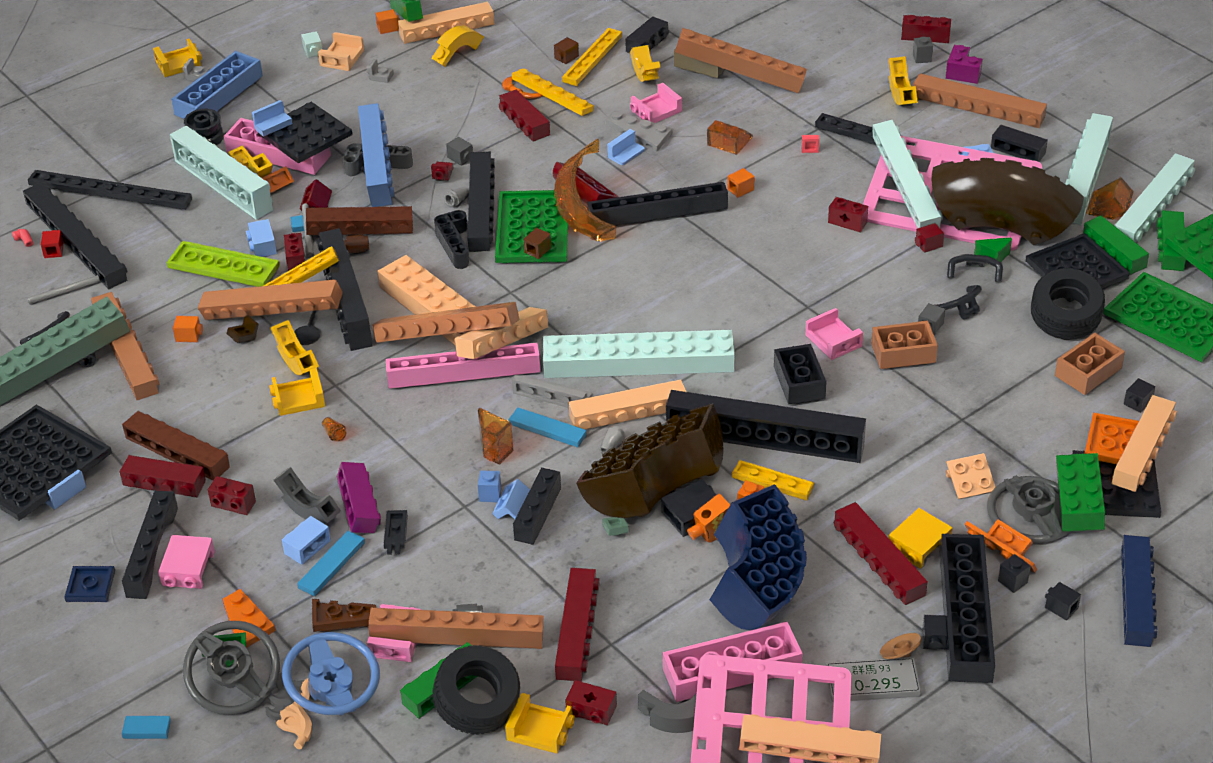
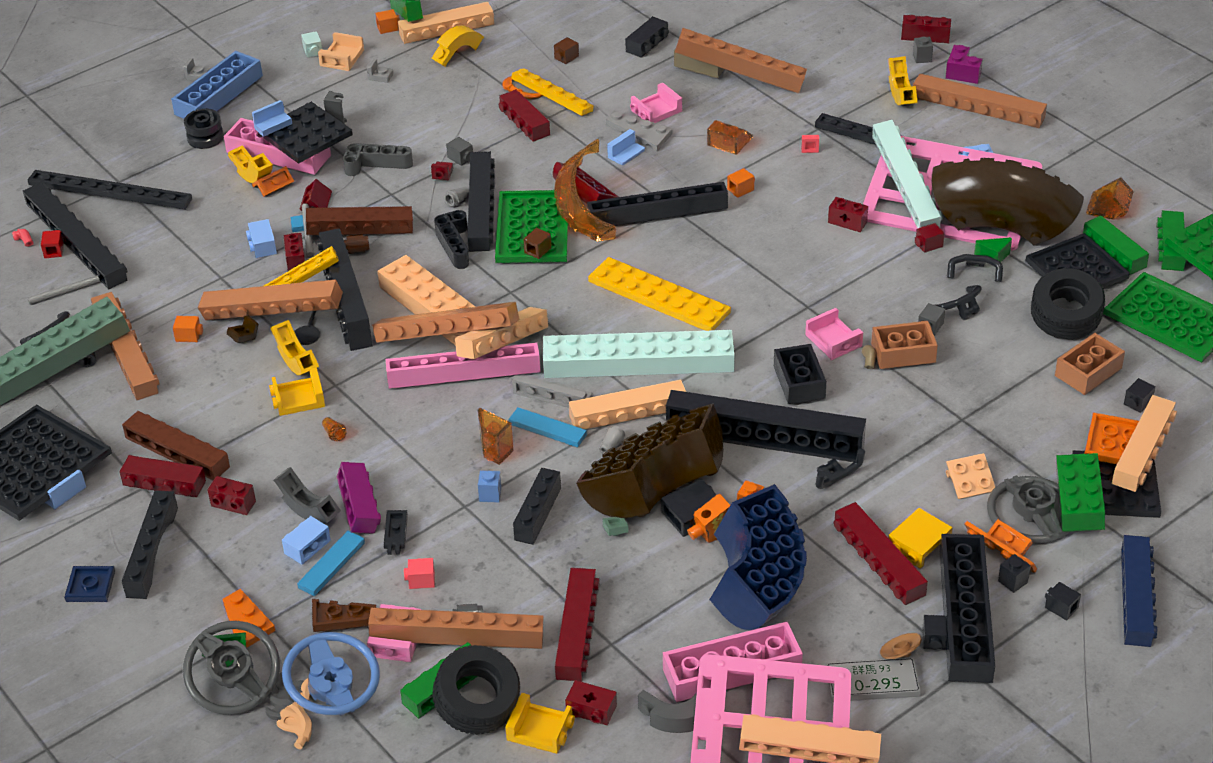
dark azure tile [122,716,171,739] -> none
yellow panel [153,38,202,77] -> none
bright pink panel [159,535,215,589] -> none
lime plate [166,241,280,287] -> none
light aqua brick [170,126,273,220] -> none
medium blue brick [358,103,395,207] -> none
light blue panel [492,479,530,519] -> none
yellow plate [562,28,622,86] -> none
yellow arch [630,45,660,82] -> none
yellow tile [732,460,814,501] -> none
black brick [991,125,1048,162] -> none
light aqua brick [1065,113,1113,225] -> none
light aqua brick [1115,153,1195,243] -> none
none -> dark grey hinge [323,91,347,125]
none -> coral brick [404,558,435,589]
none -> yellow plate [588,257,731,331]
none -> black piece [815,449,865,489]
none -> dark tan arm [862,345,876,369]

